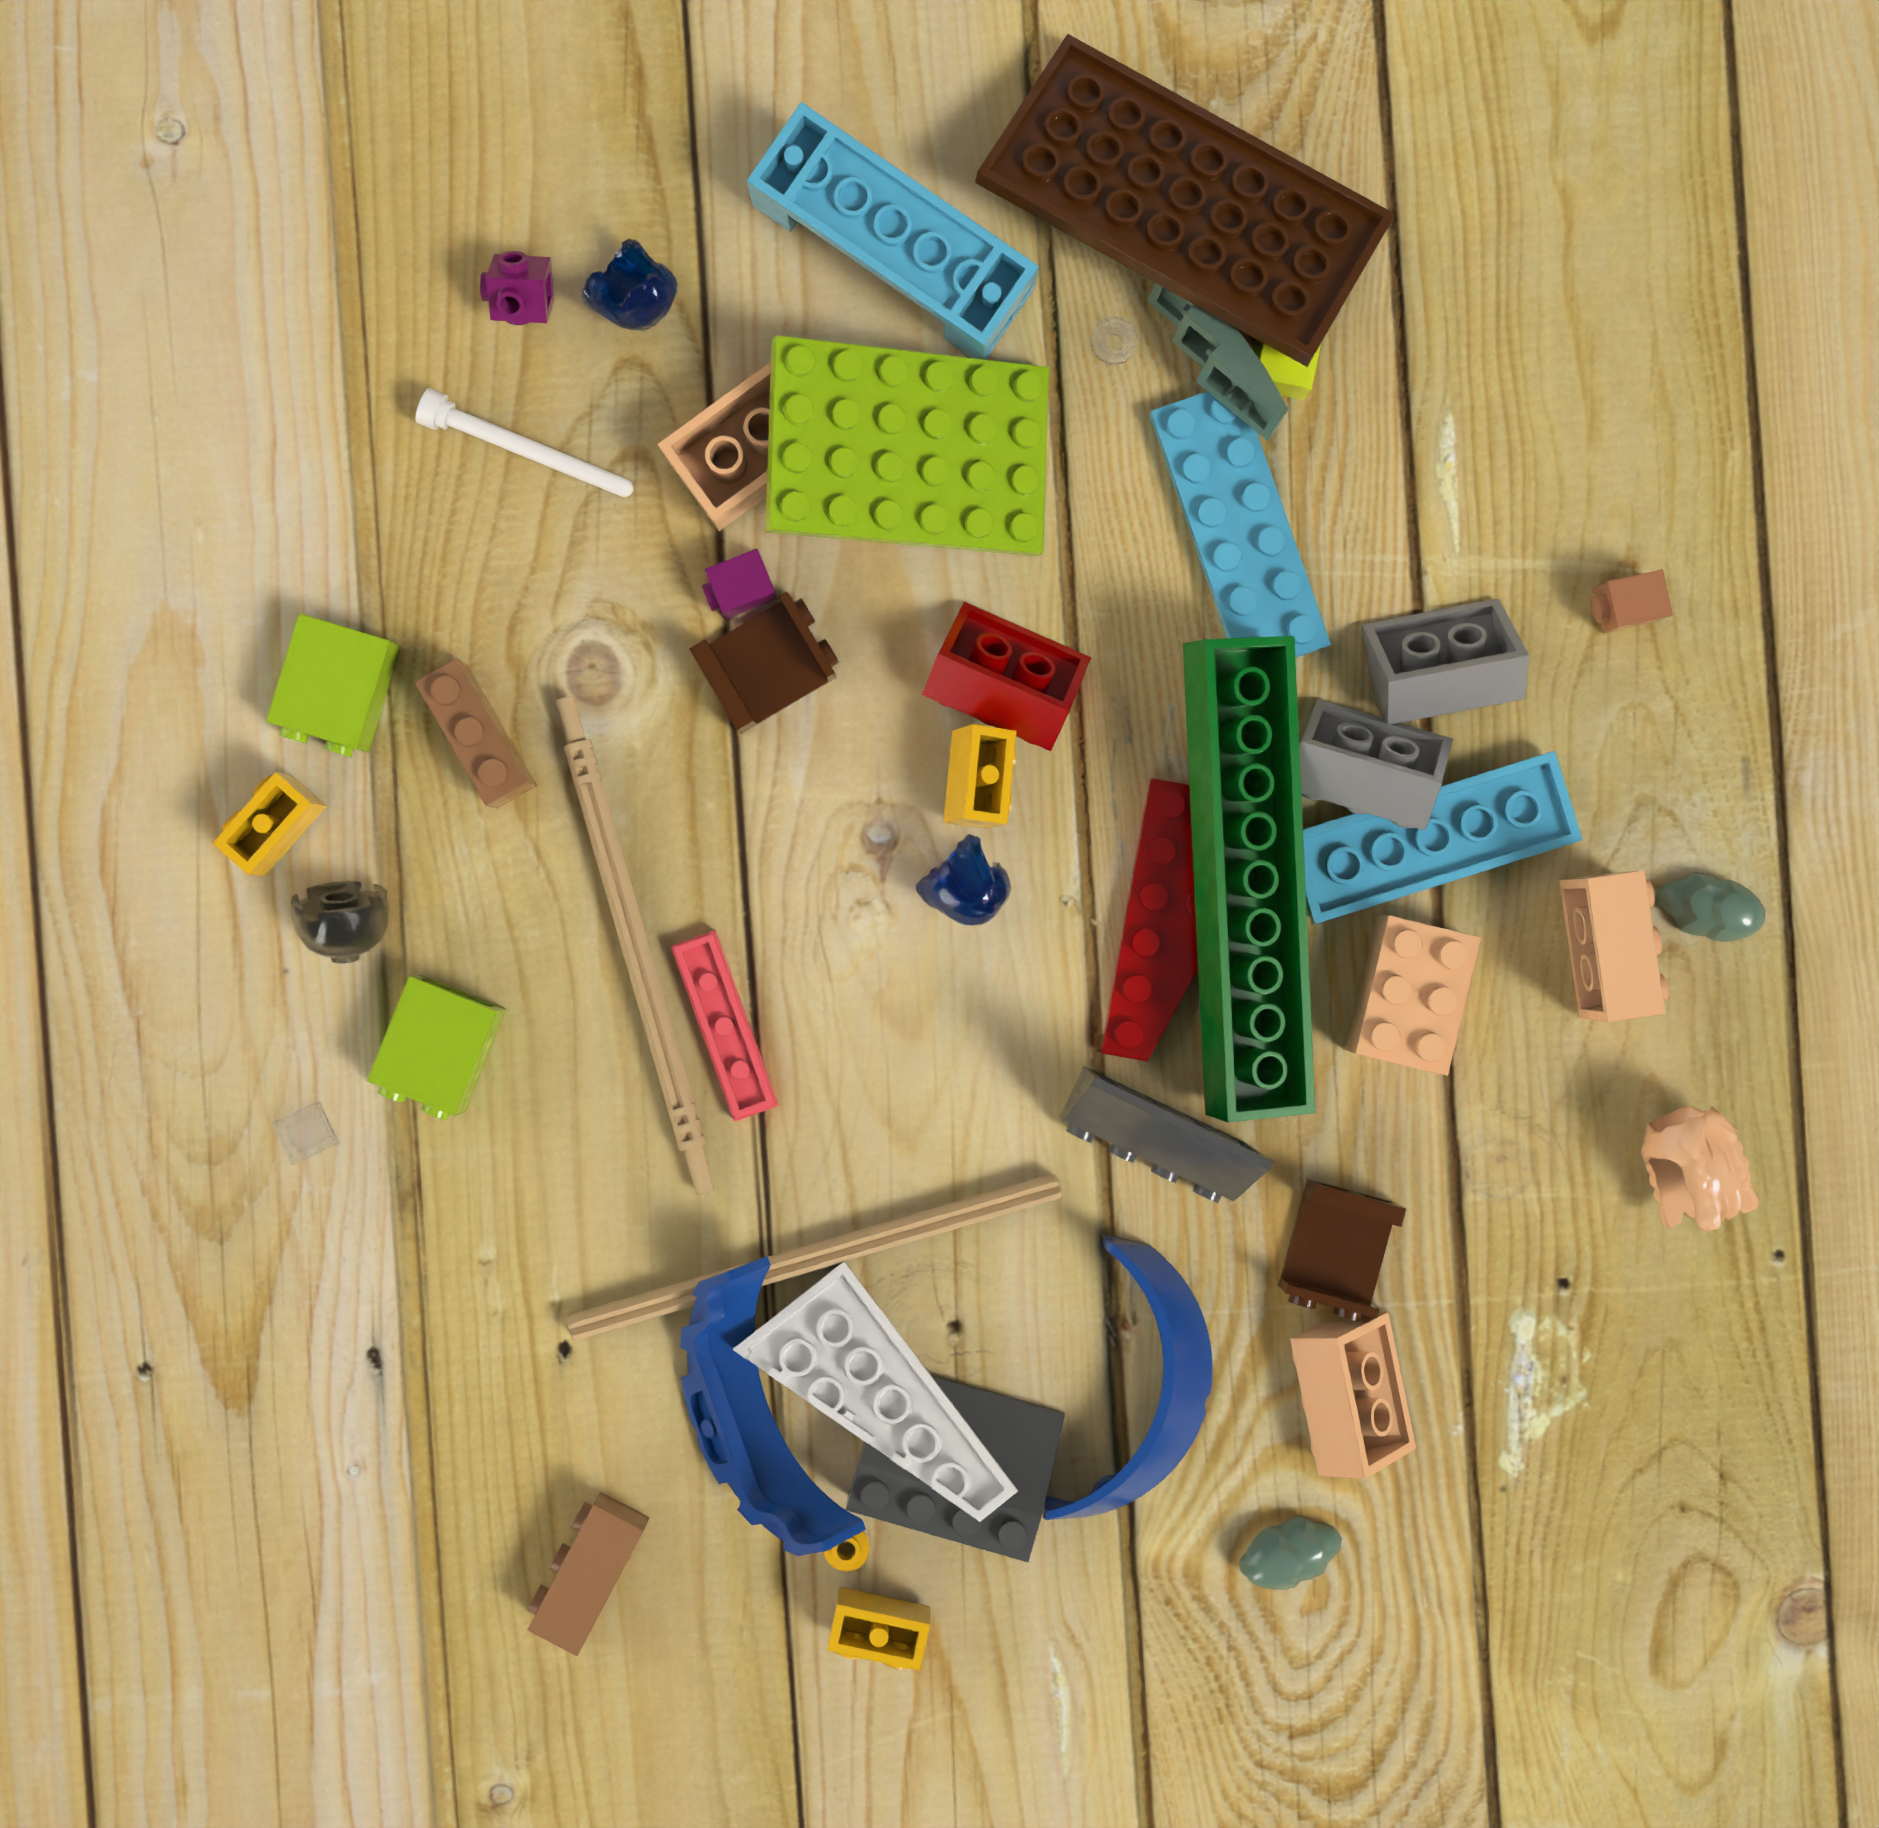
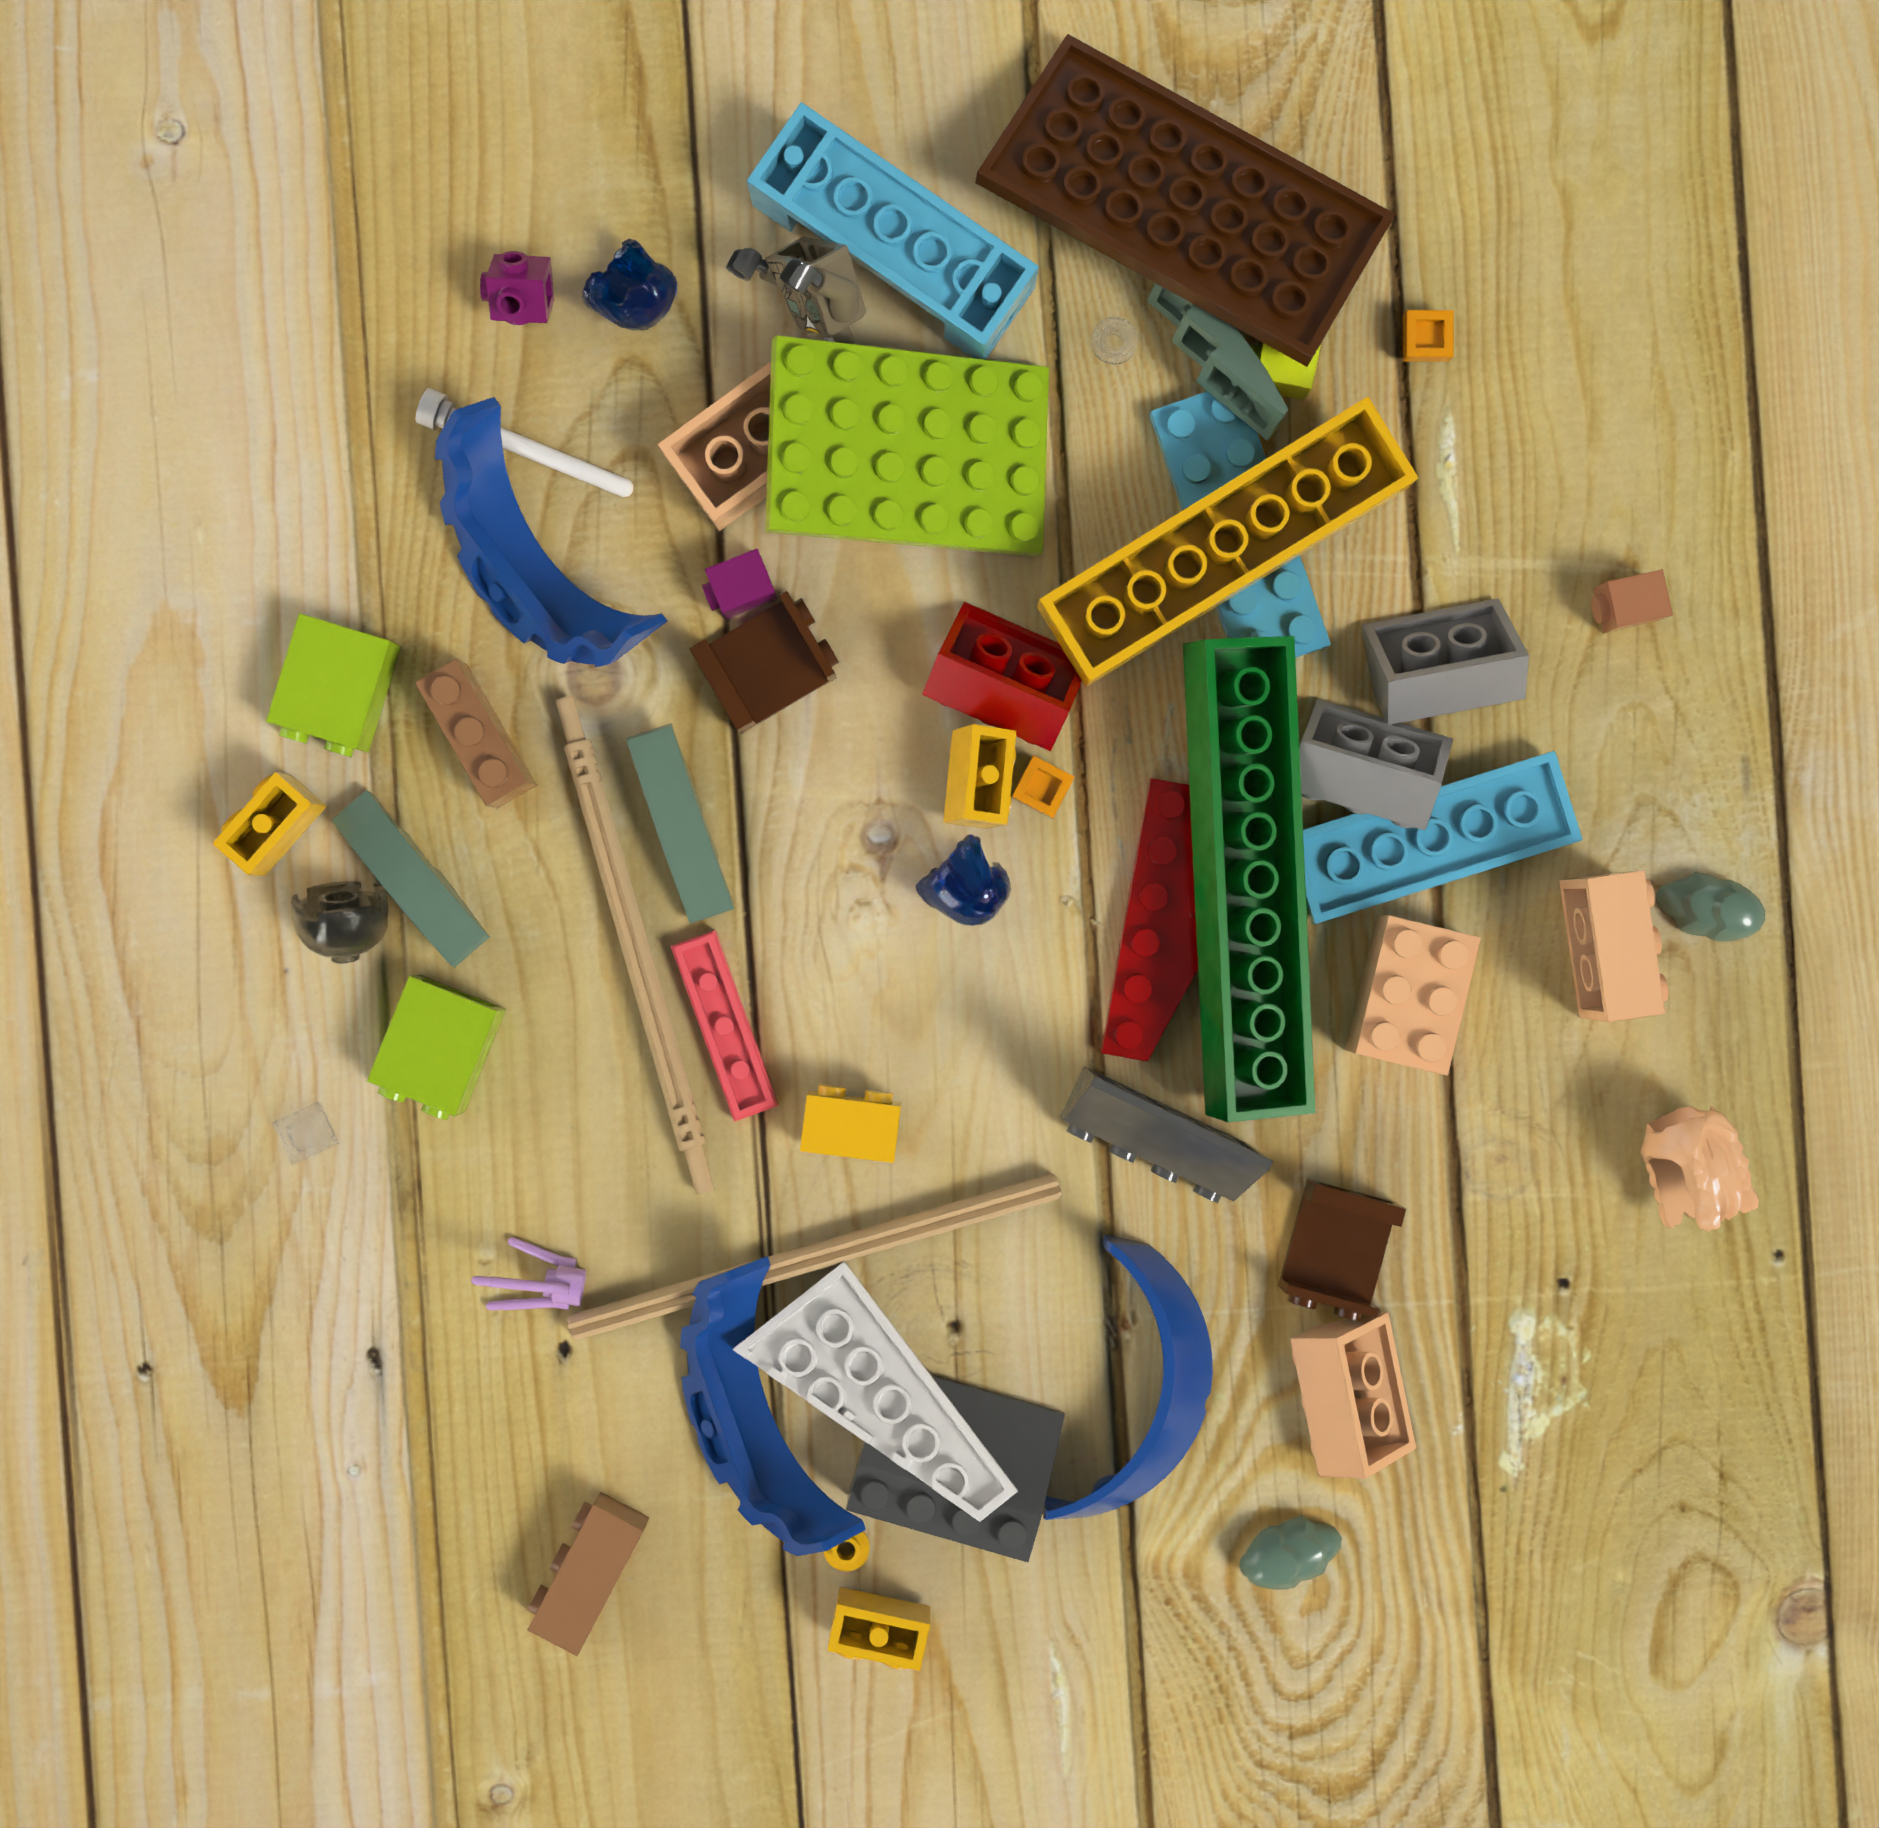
none -> sand green slope [331,790,490,968]
none -> blue windscreen [435,397,668,667]
none -> lavender plant [471,1237,586,1310]
none -> sand green slope [627,723,734,924]
none -> dark tan torso [726,236,866,344]
none -> yellow brick [800,1084,902,1163]
none -> light orange plate [1011,755,1075,819]
none -> yellow brick [1037,396,1419,687]
none -> light orange plate [1403,310,1454,362]

